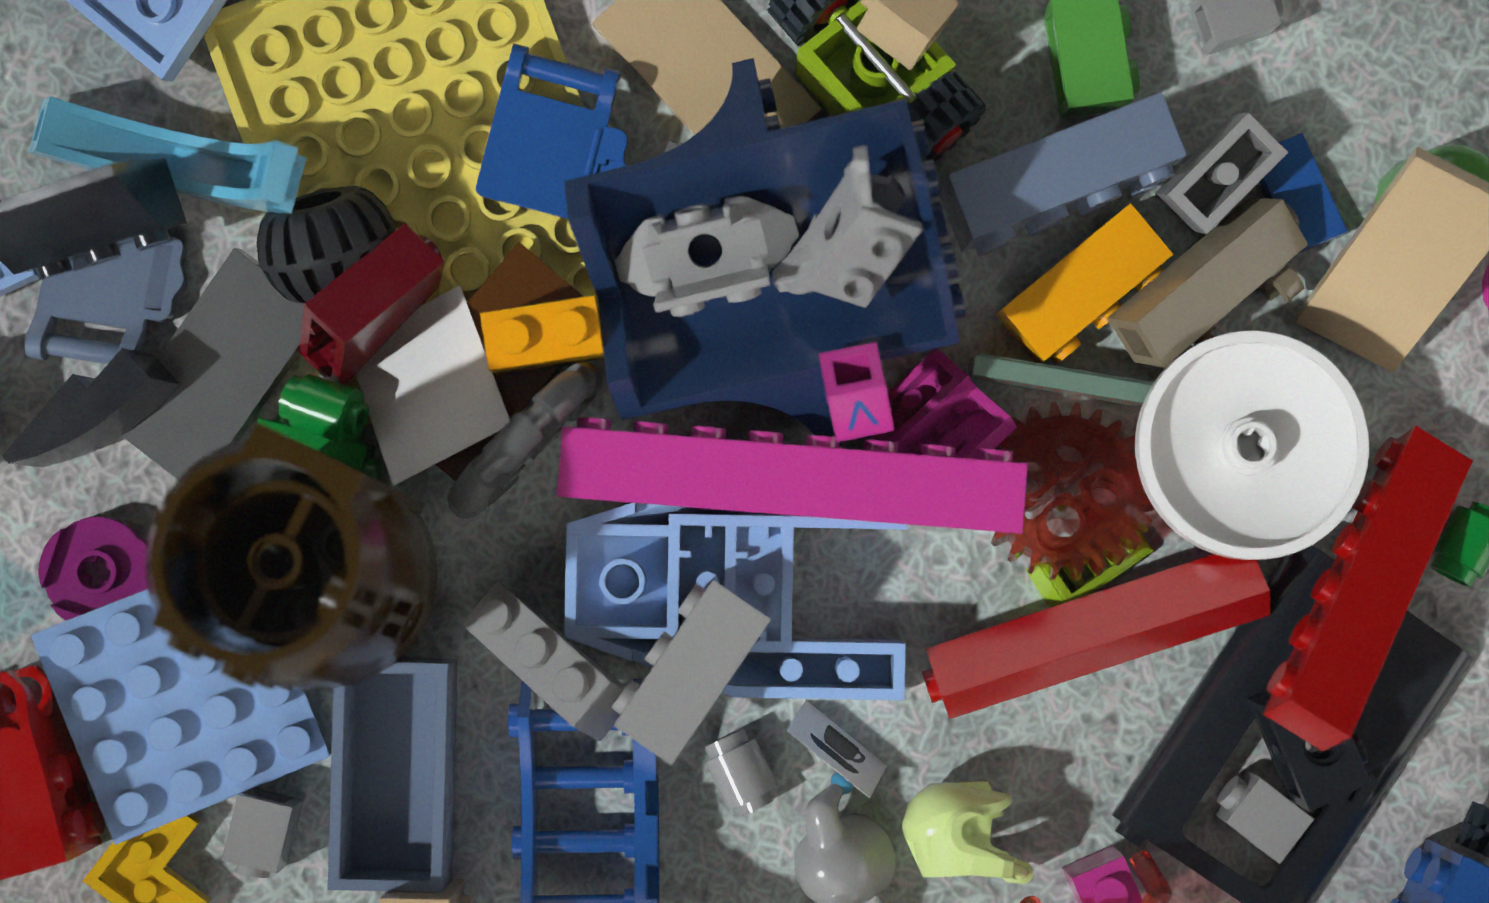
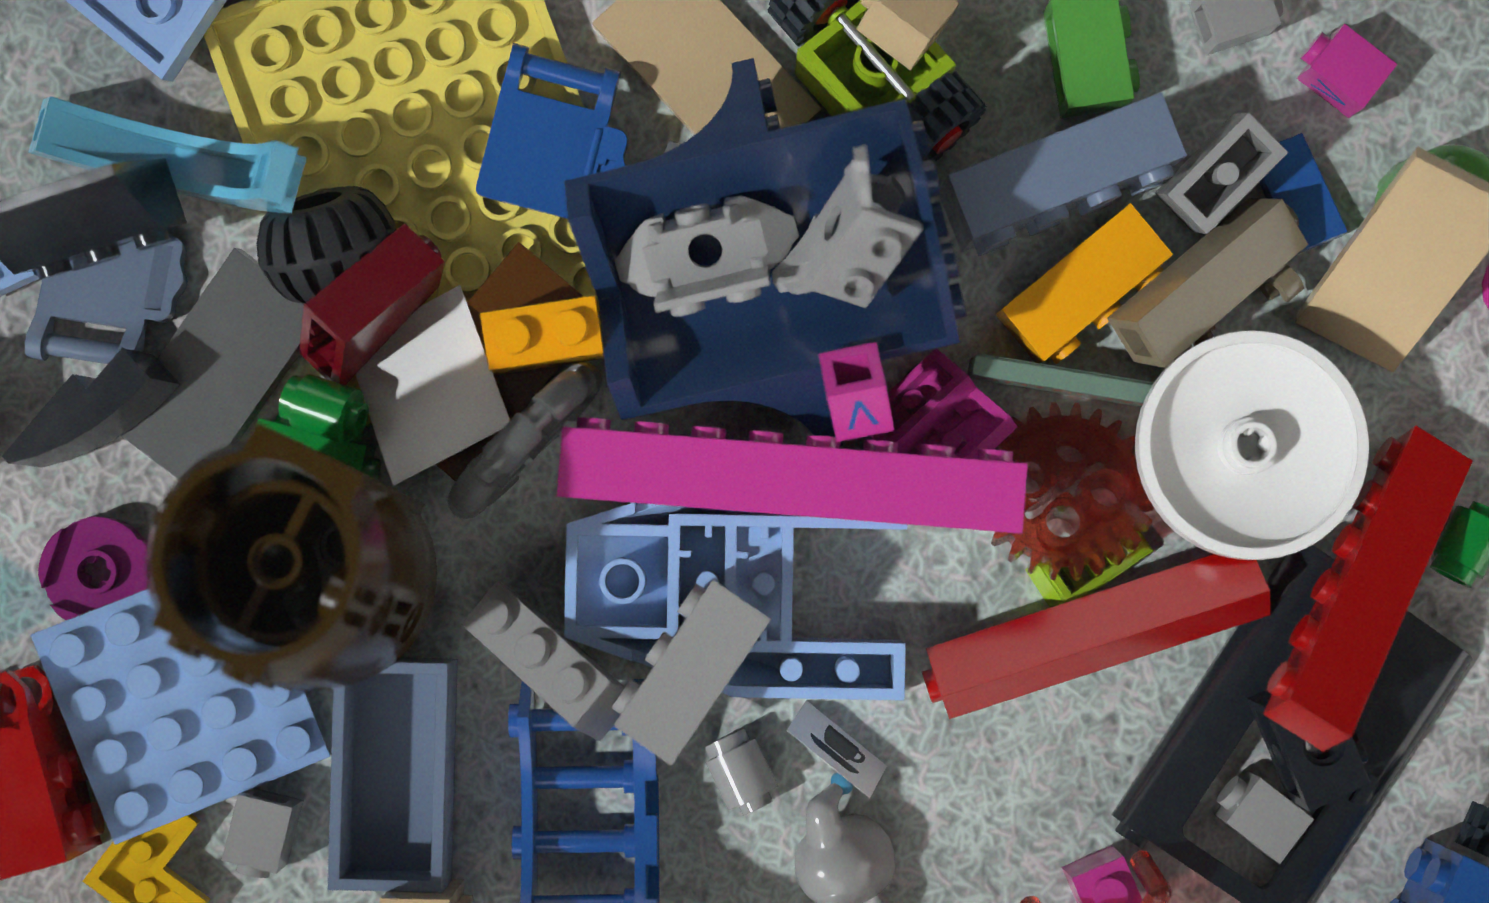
yellowish green helmet [902,780,1033,884] -> none
none -> dark pink brick [1297,24,1398,118]

